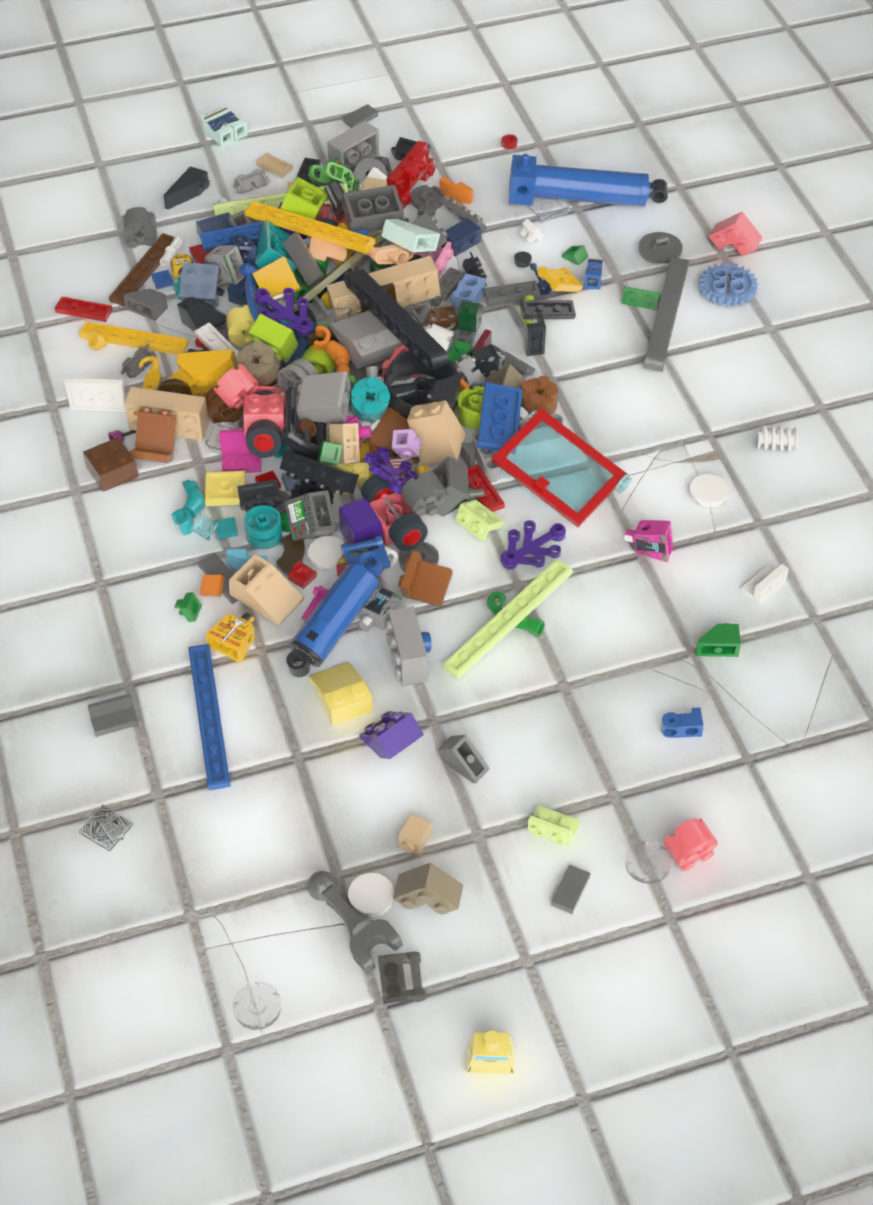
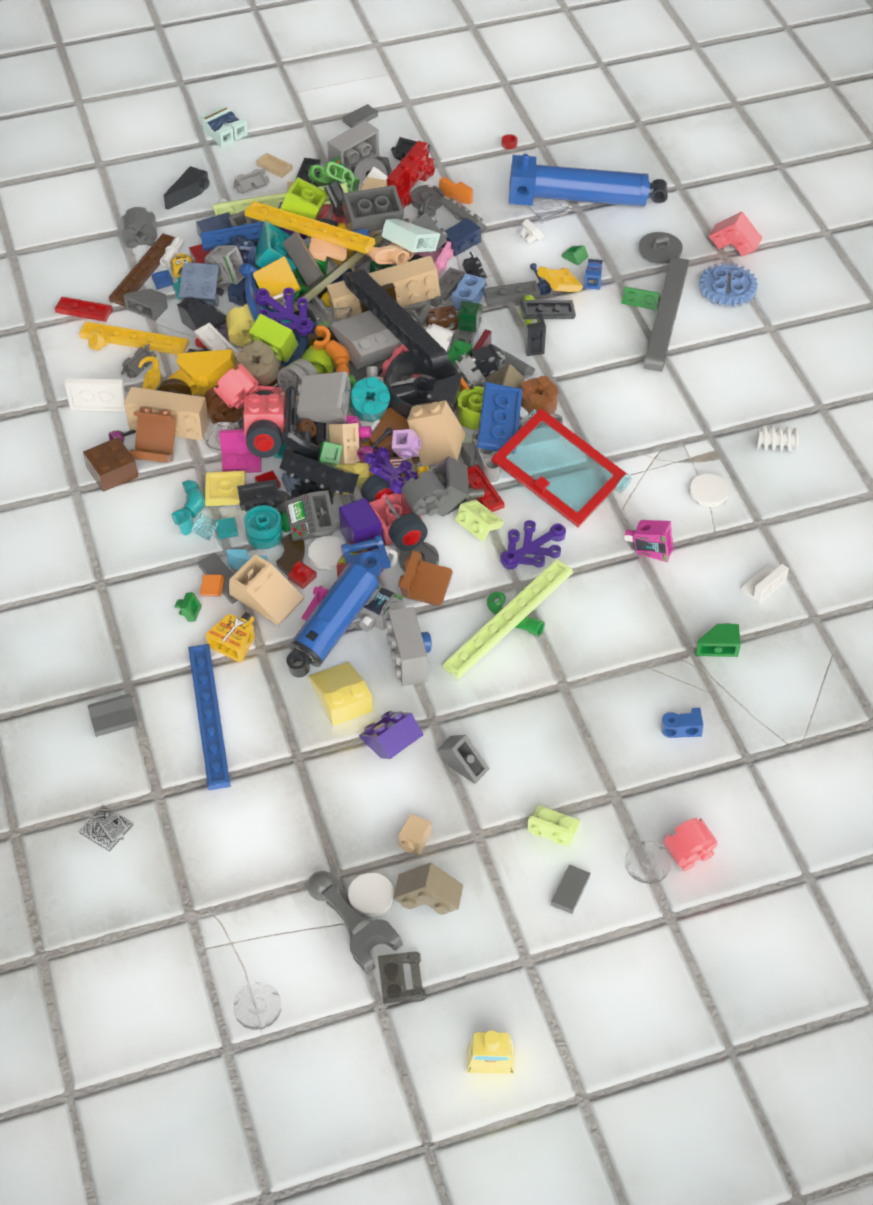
black tile [514,251,532,268] -> none
none -> hinge [357,428,393,463]

